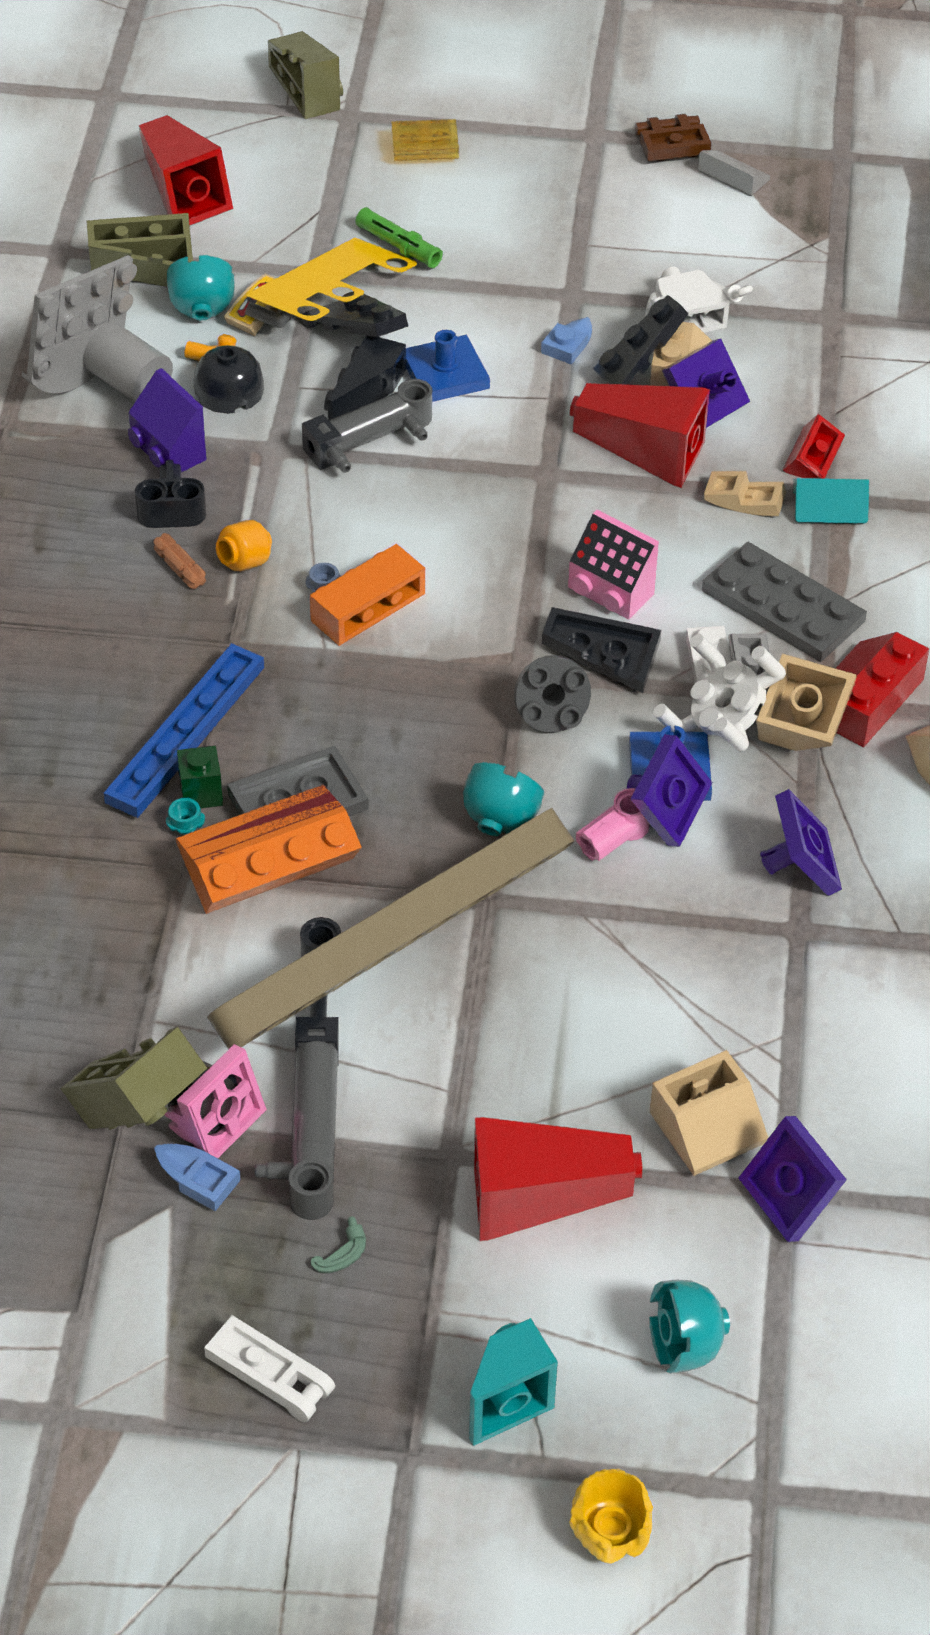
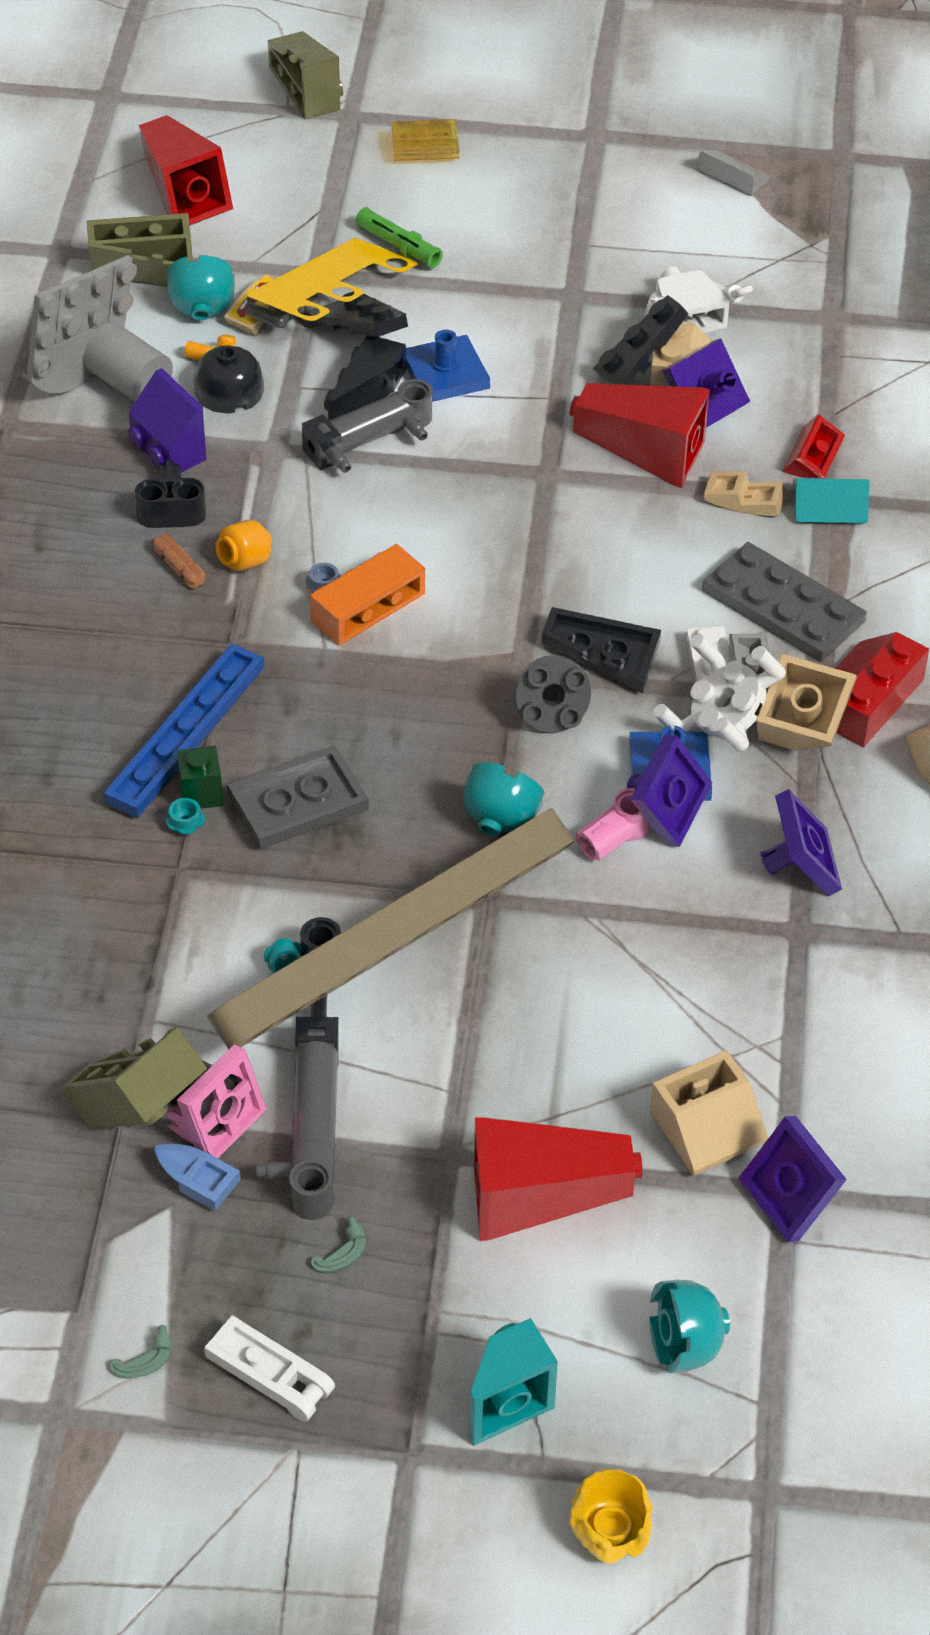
orange slope [175,784,362,914] -> none
medium blue plate [541,317,592,364] -> none
slope [568,510,659,620] -> none
reddish brown plate [635,113,711,161] -> none
none -> sand green piece [110,1325,172,1379]
none -> teal plate [264,938,302,973]

